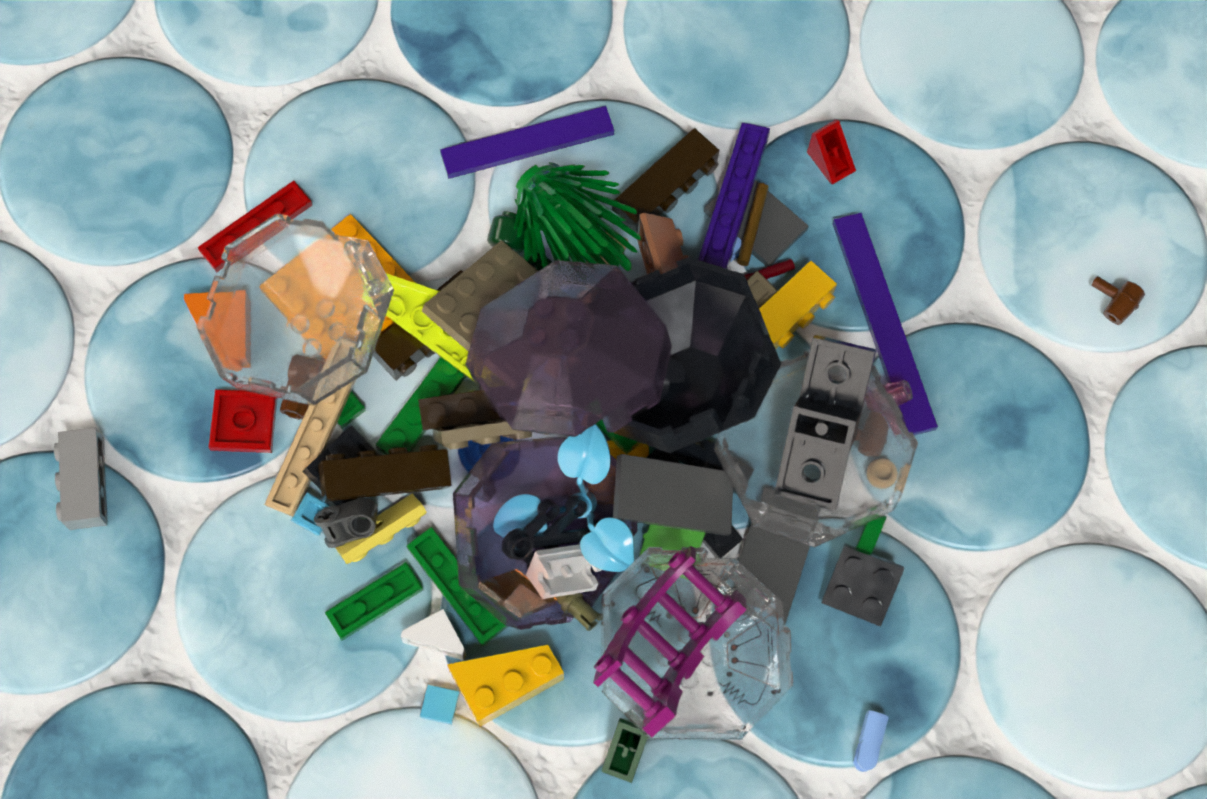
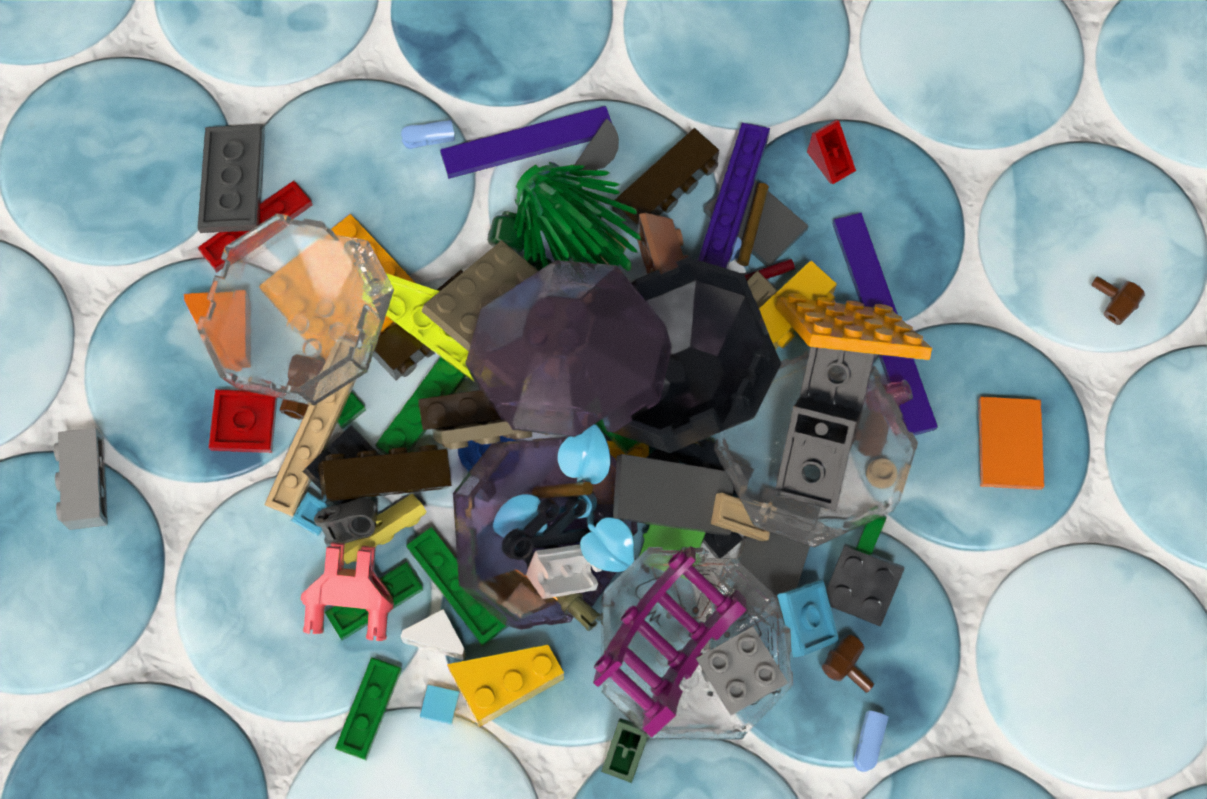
none -> dark grey tile [197,124,265,233]
none -> coral connector [301,542,394,641]
none -> green tile [335,657,402,761]
none -> light blue bar [401,120,455,149]
none -> pearl gold bar [532,482,593,499]
none -> dark grey tile [575,119,619,170]
none -> light grey hinge [696,627,788,716]
none -> tan tile [711,493,773,541]
none -> light orange plate [776,294,932,360]
none -> medium azure tile [777,580,839,658]
none -> reddish brown piece [821,635,874,693]
none -> orange tile [978,397,1044,490]

